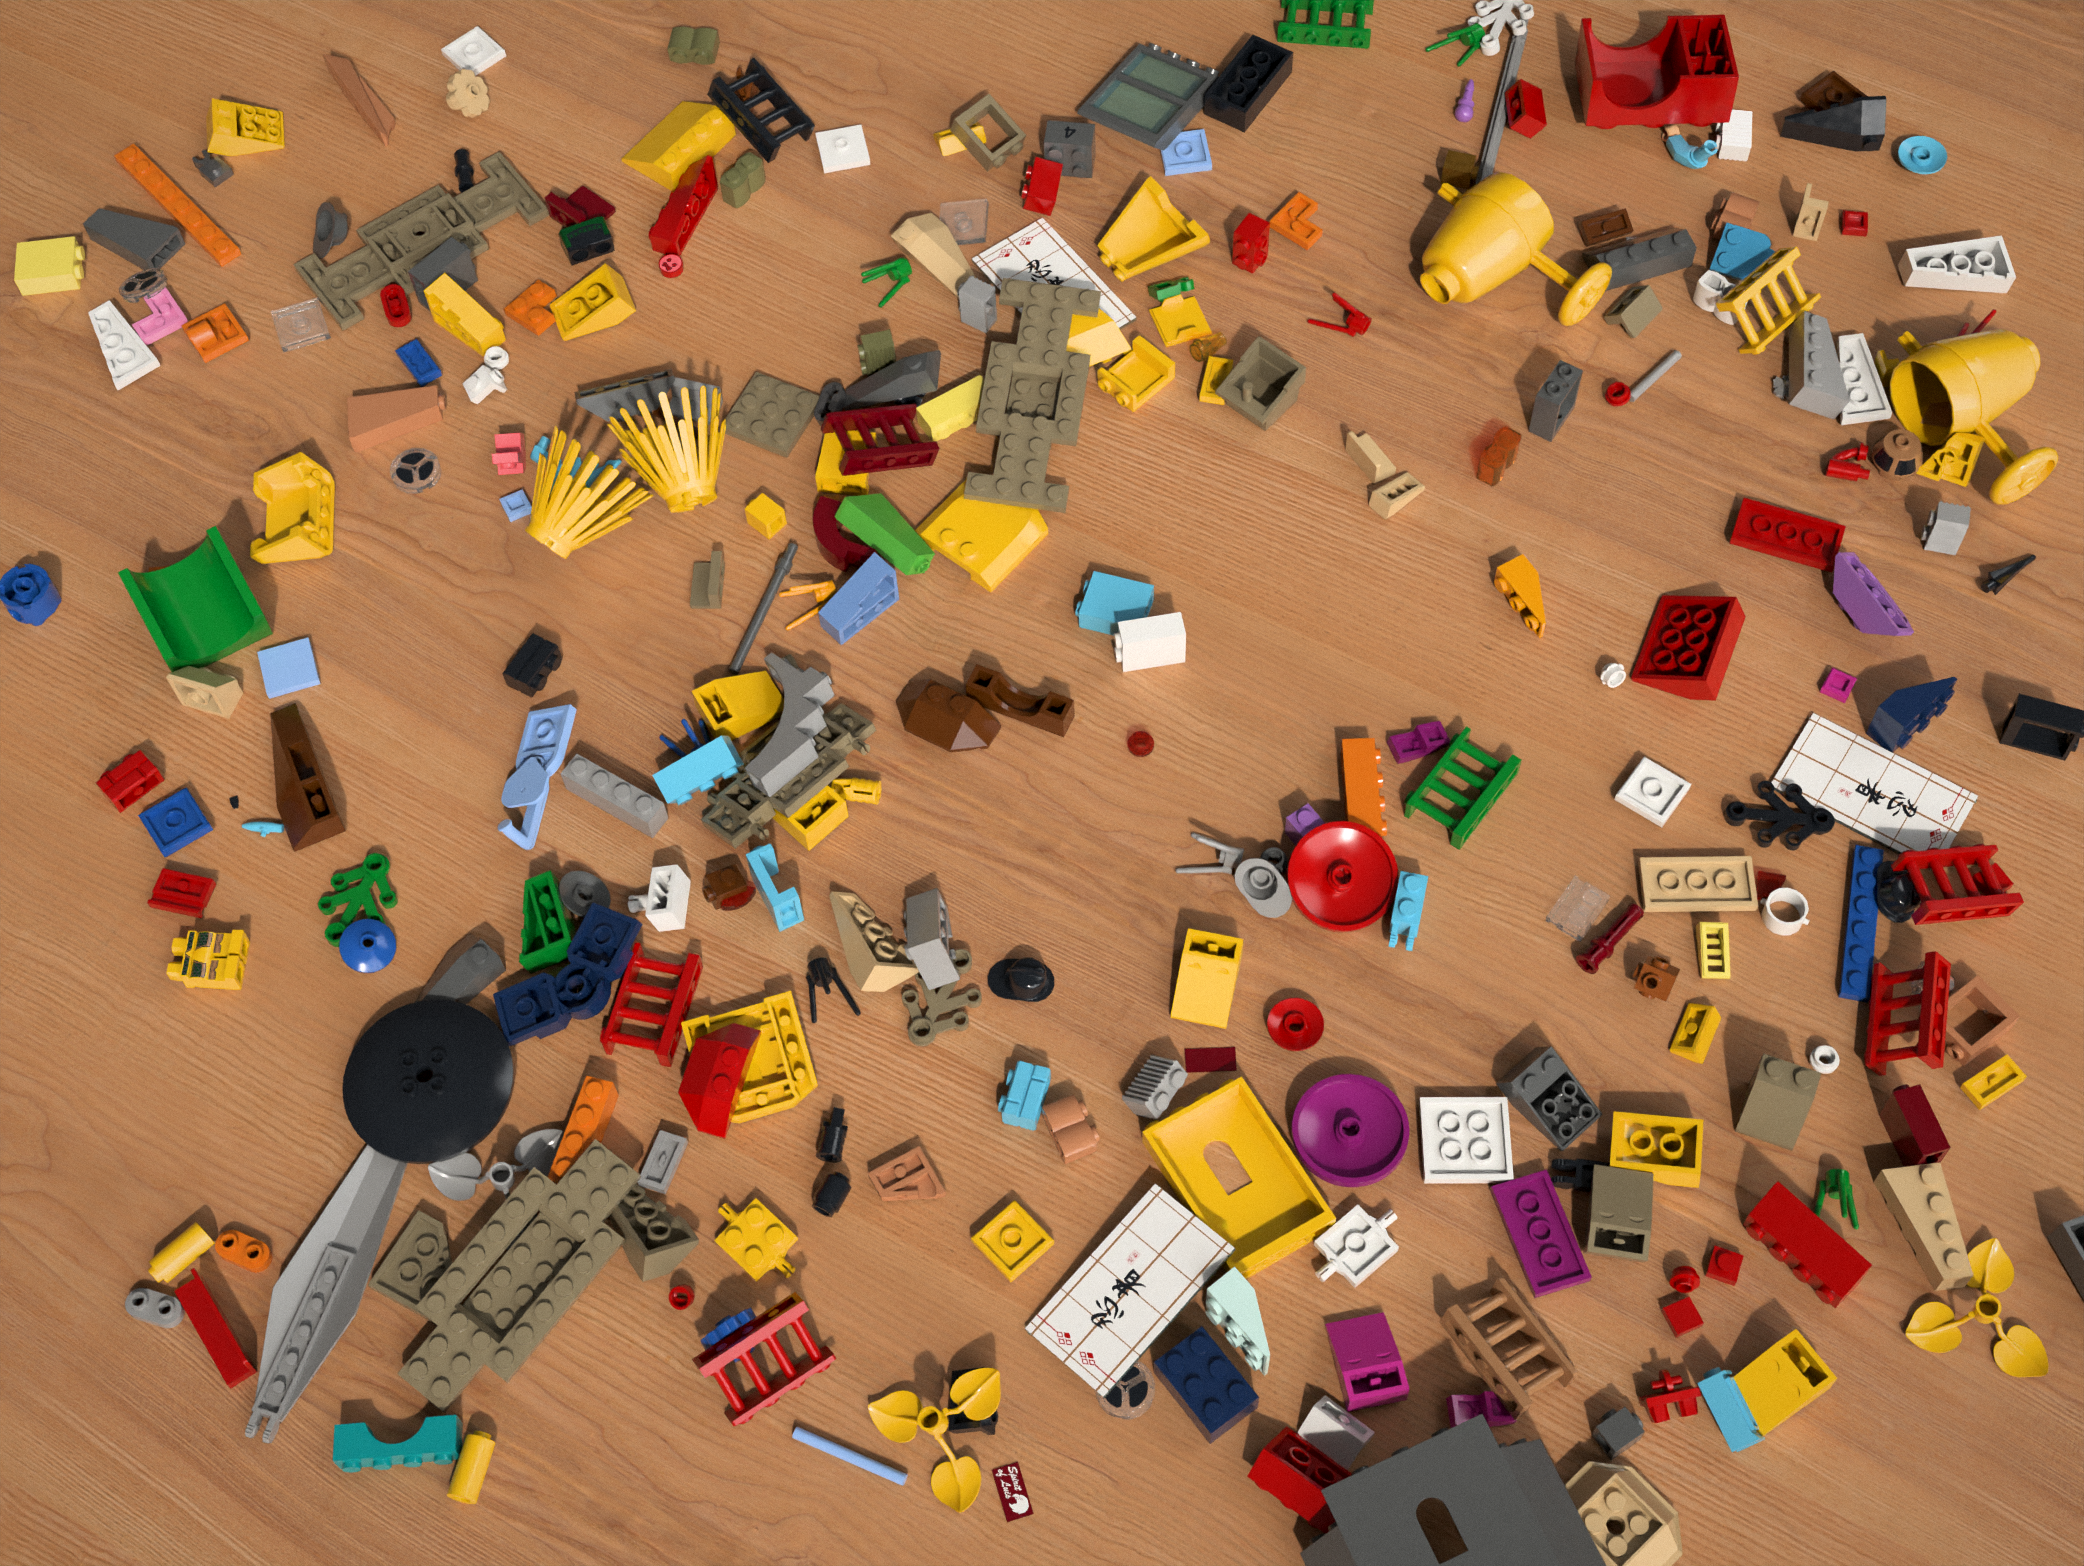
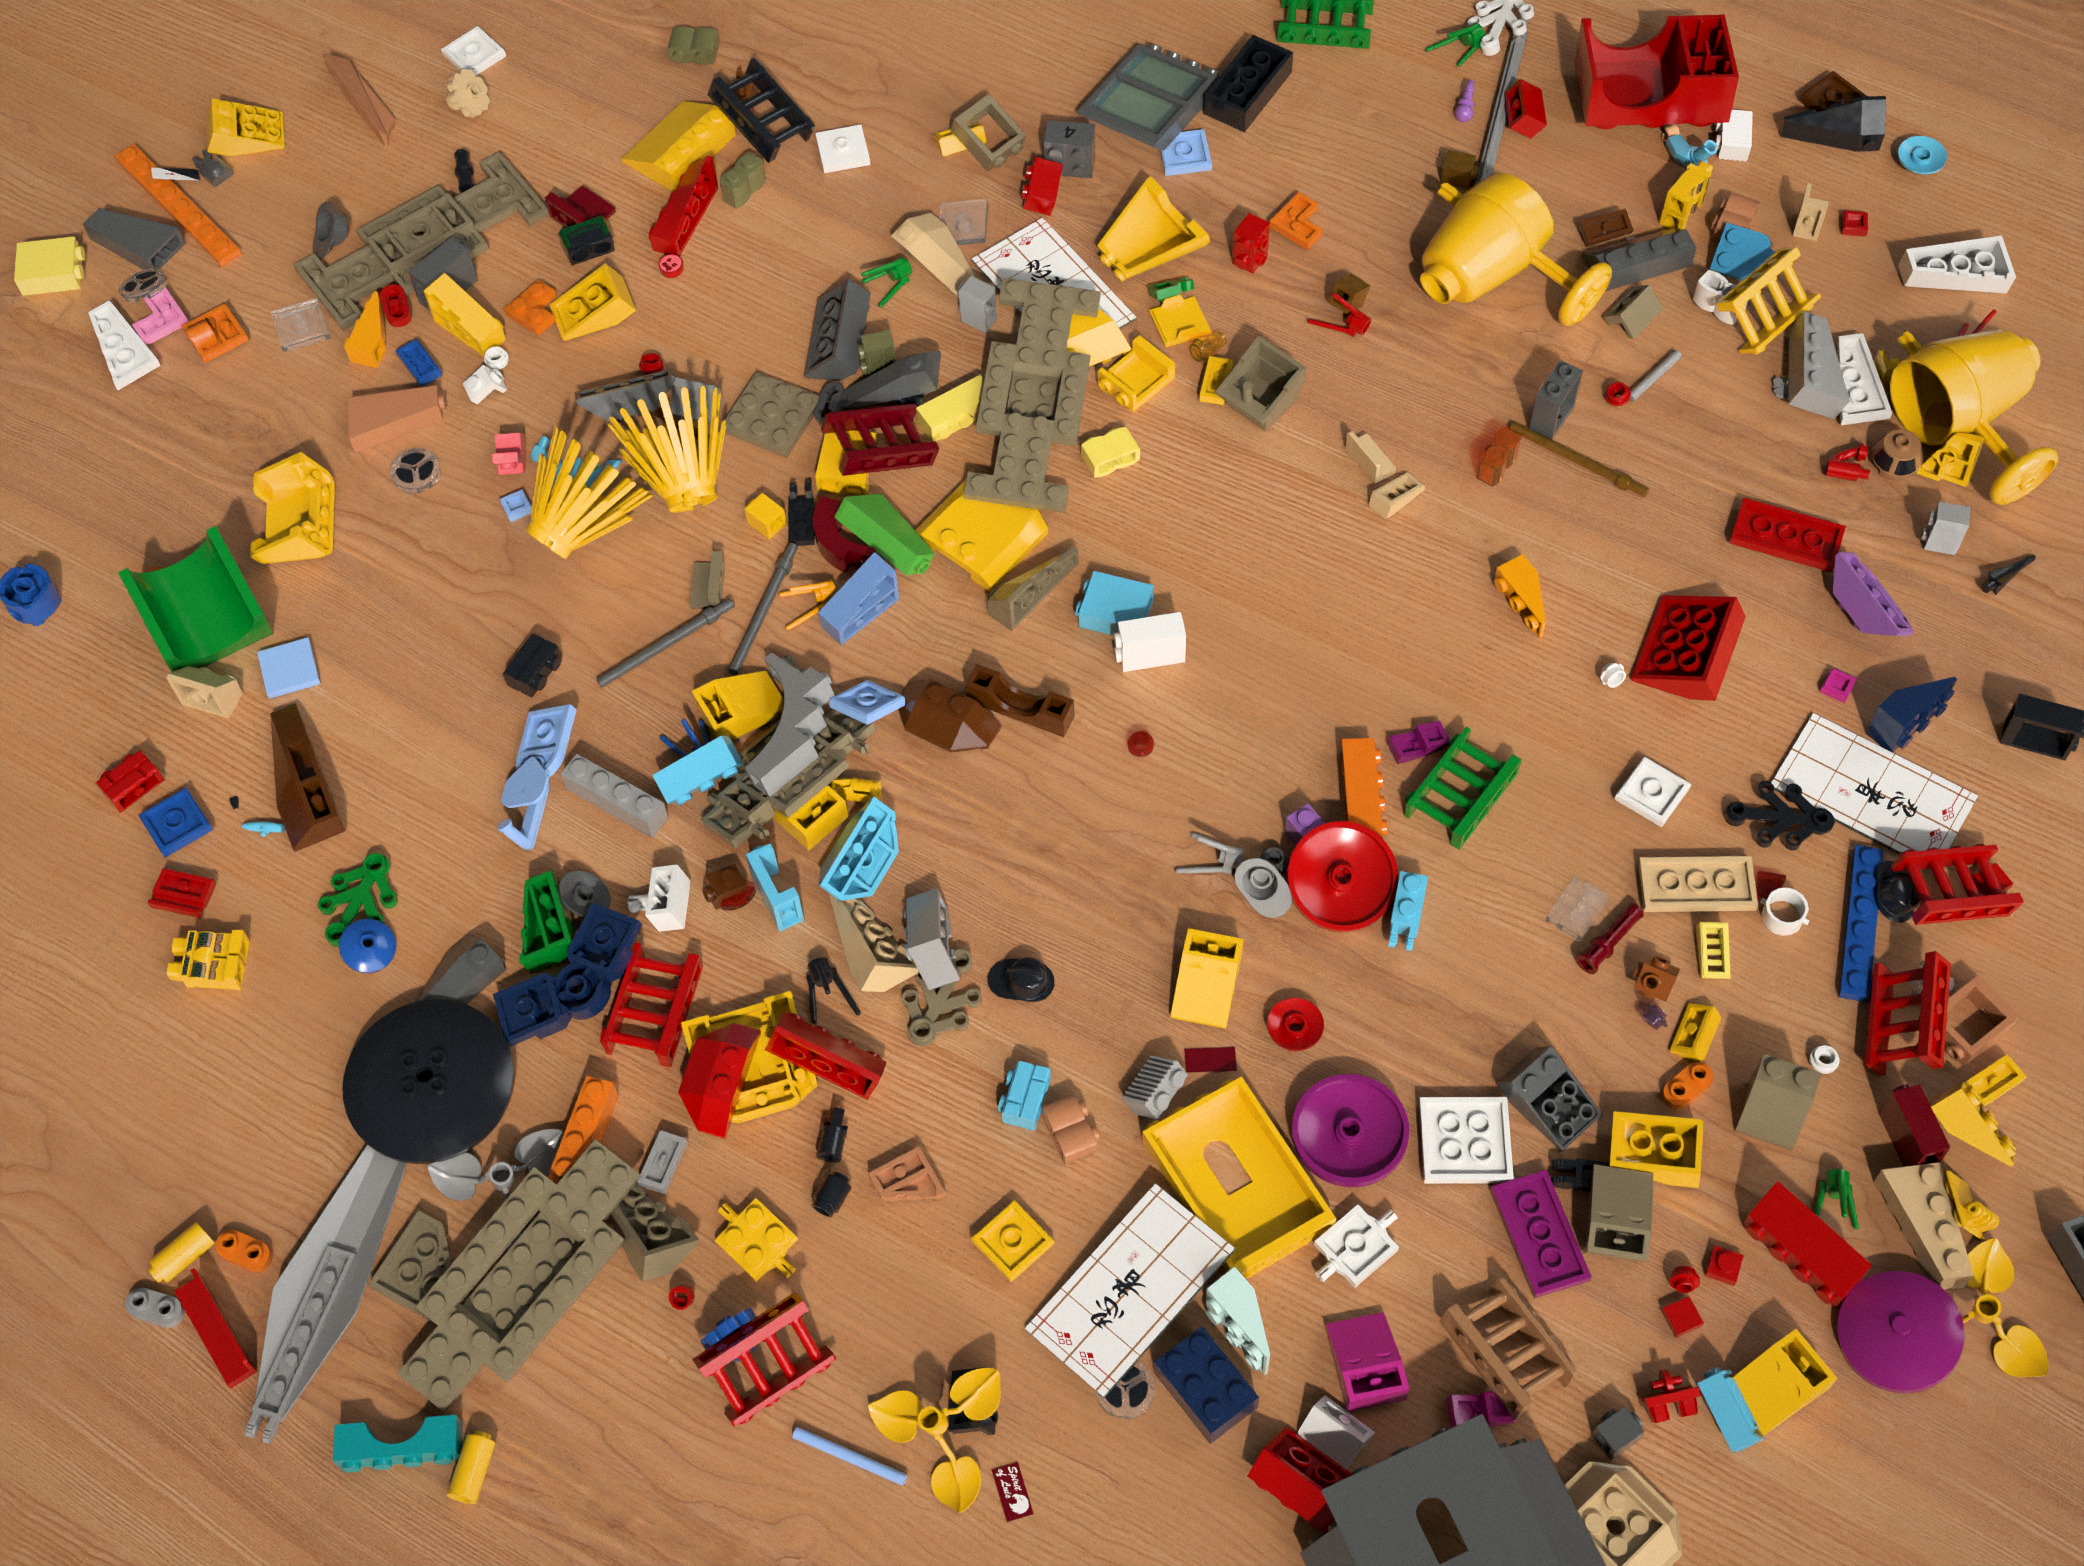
none -> sticker [151,168,200,181]
none -> light orange slope [344,291,387,368]
none -> dark grey bar [596,598,735,688]
none -> red plate [639,353,664,375]
none -> red slope [765,1012,887,1100]
none -> black hinge [788,481,815,546]
none -> dark grey slope [804,278,871,381]
none -> medium azure wedge [818,797,899,901]
none -> light blue tile [829,680,905,725]
none -> dark tan wedge [987,547,1079,631]
none -> light yellow brick [1081,427,1140,478]
none -> pearl gold brick [1328,273,1371,314]
none -> pearl gold bar [1510,421,1650,497]
none -> plate [1640,1003,1668,1030]
none -> yellow hips [1659,161,1713,229]
none -> orange plate [1662,1062,1714,1110]
none -> magenta dish [1837,1271,1965,1393]
none -> yellow slope [1931,1081,2017,1167]
none -> yellow hinge [1945,1170,1999,1240]

